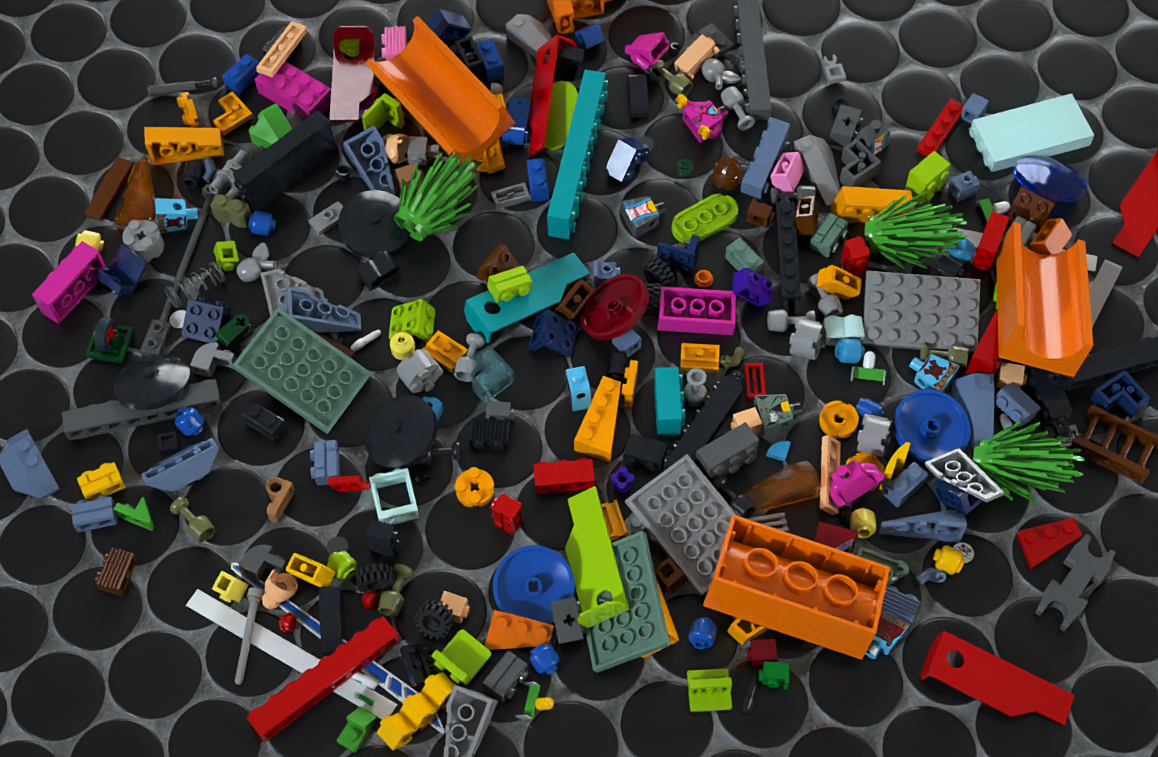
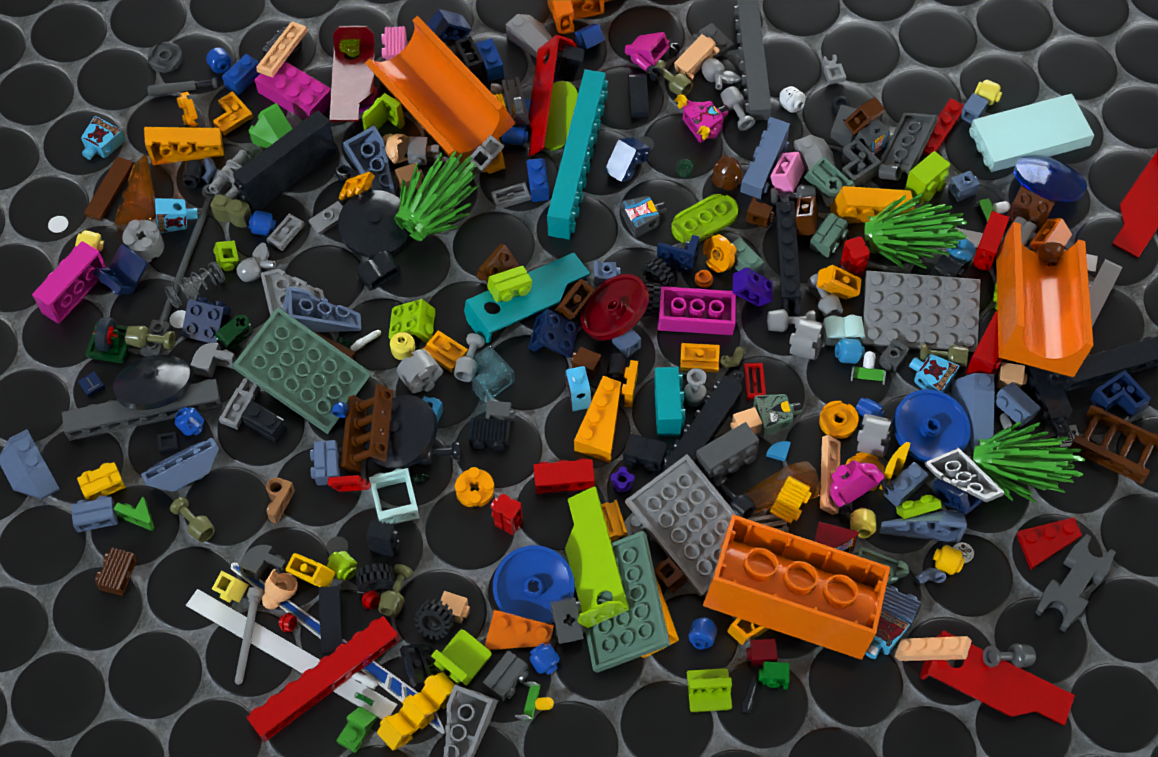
none -> white sticker [48,216,68,233]
none -> dark blue tile [78,371,105,398]
none -> medium azure torso [81,116,126,160]
none -> olive piece [125,326,176,350]
none -> dark grey tile [148,42,183,73]
none -> blue head [206,47,232,73]
none -> light grey hinge [219,378,260,429]
none -> light grey plate [267,213,304,251]
none -> blue hinge [331,402,348,418]
none -> light orange plate [339,172,375,200]
none -> reddish brown fence [340,384,393,474]
none -> light grey brick [469,135,504,173]
none -> dark grey hinge [502,77,530,127]
none -> reddish brown brick [570,347,601,379]
none -> light orange plate [703,234,736,272]
none -> yellow brick [770,476,812,524]
none -> white head [779,86,805,113]
none -> sand green piece [804,156,855,199]
none -> reddish brown brick [845,97,885,135]
none -> dark grey brick [878,339,910,374]
none -> dark grey hinge [879,112,938,181]
none -> light nougat plate [895,636,972,661]
none -> lime plate [896,495,942,519]
none -> light yellow head [974,80,1002,106]
none -> dark grey piece [983,643,1036,668]
none -> reddish brown brick [1037,242,1064,266]

